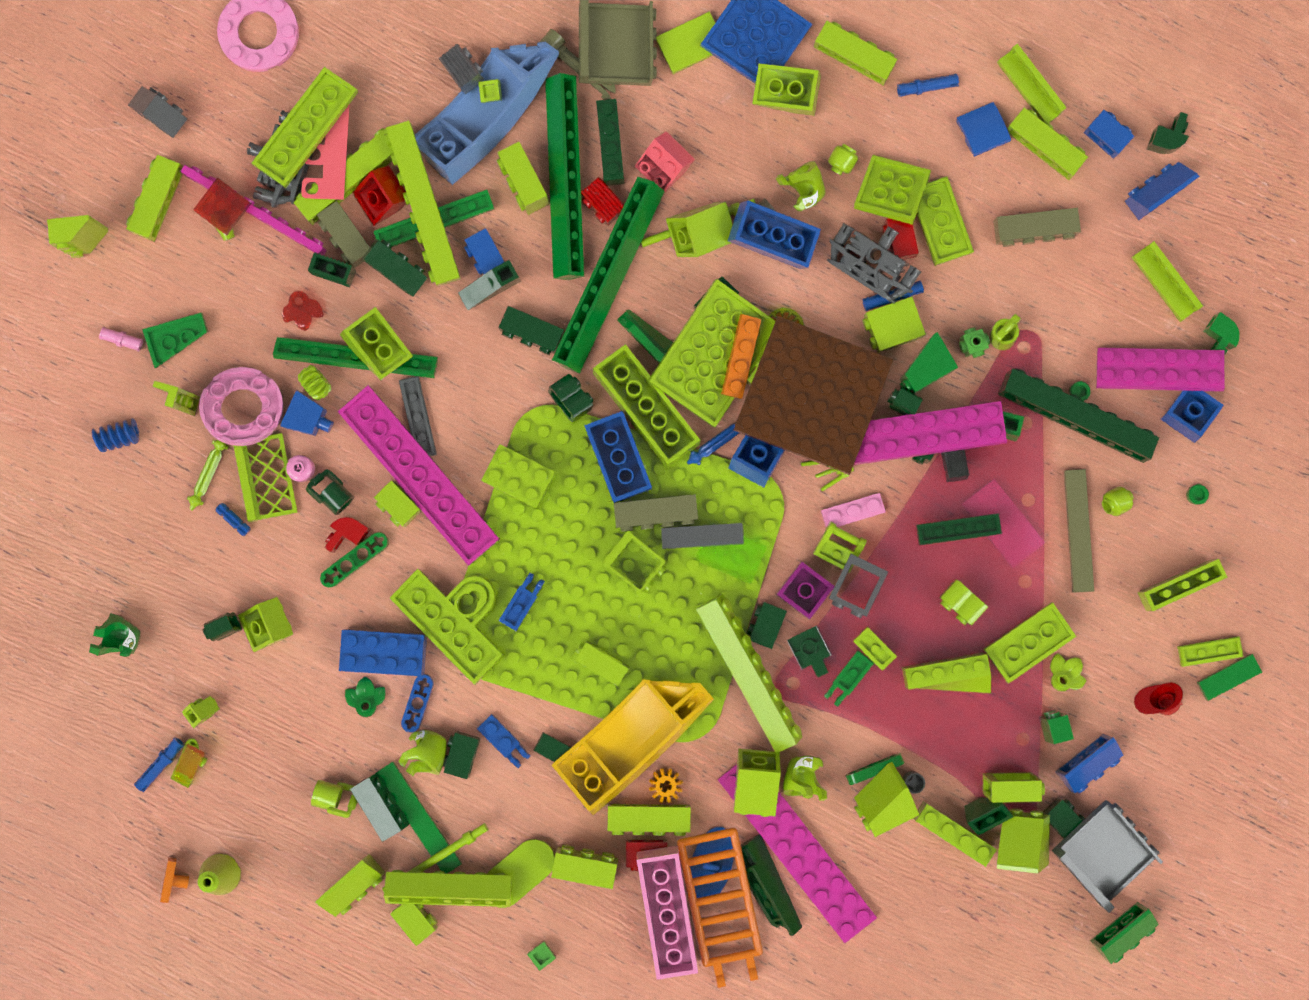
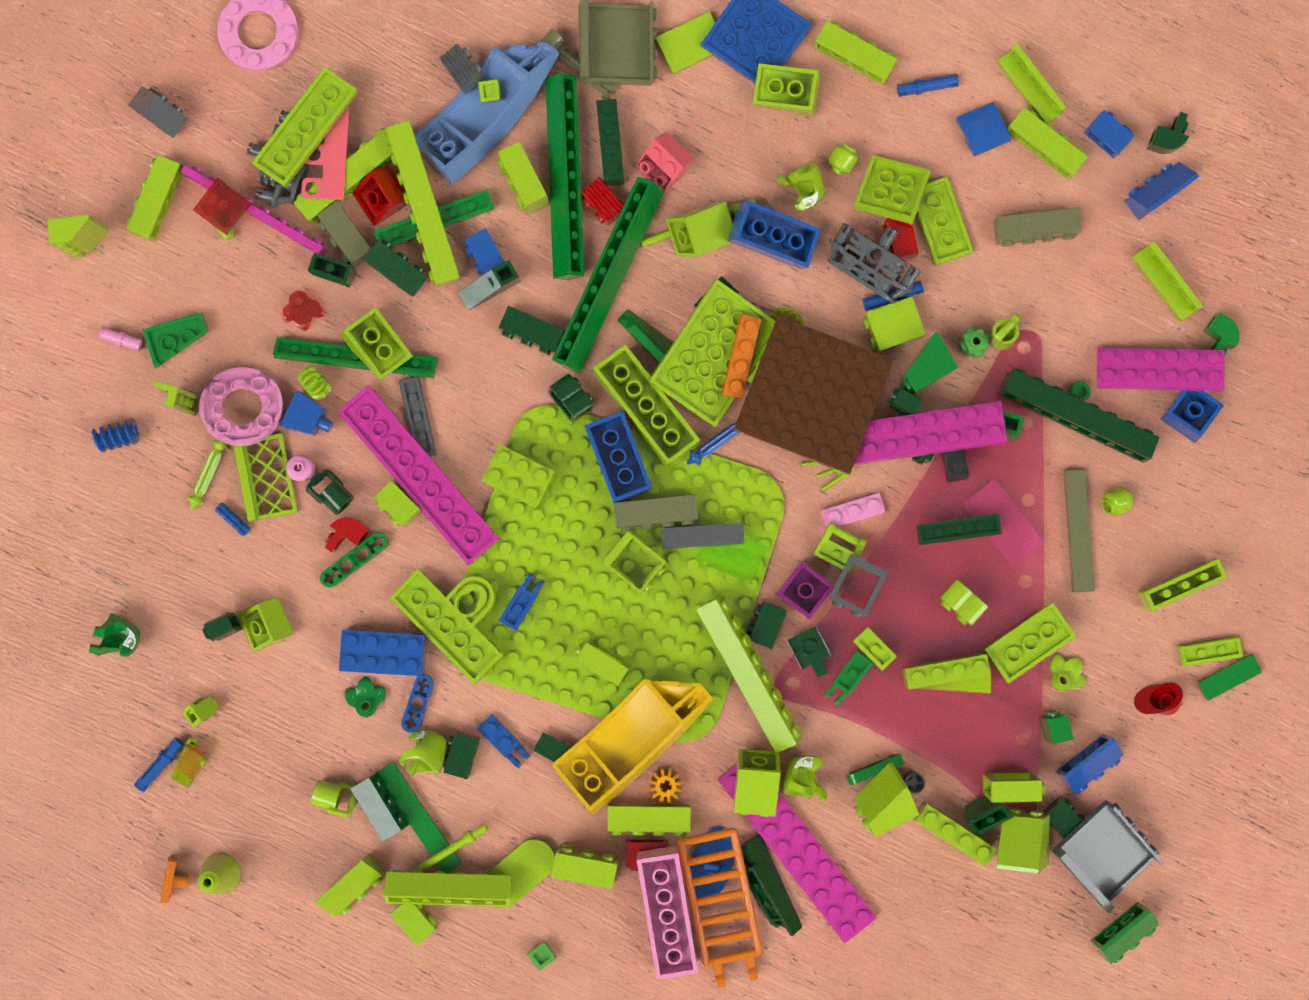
blue brick [728,435,785,488] -> none
green tile [1186,484,1209,505] -> none

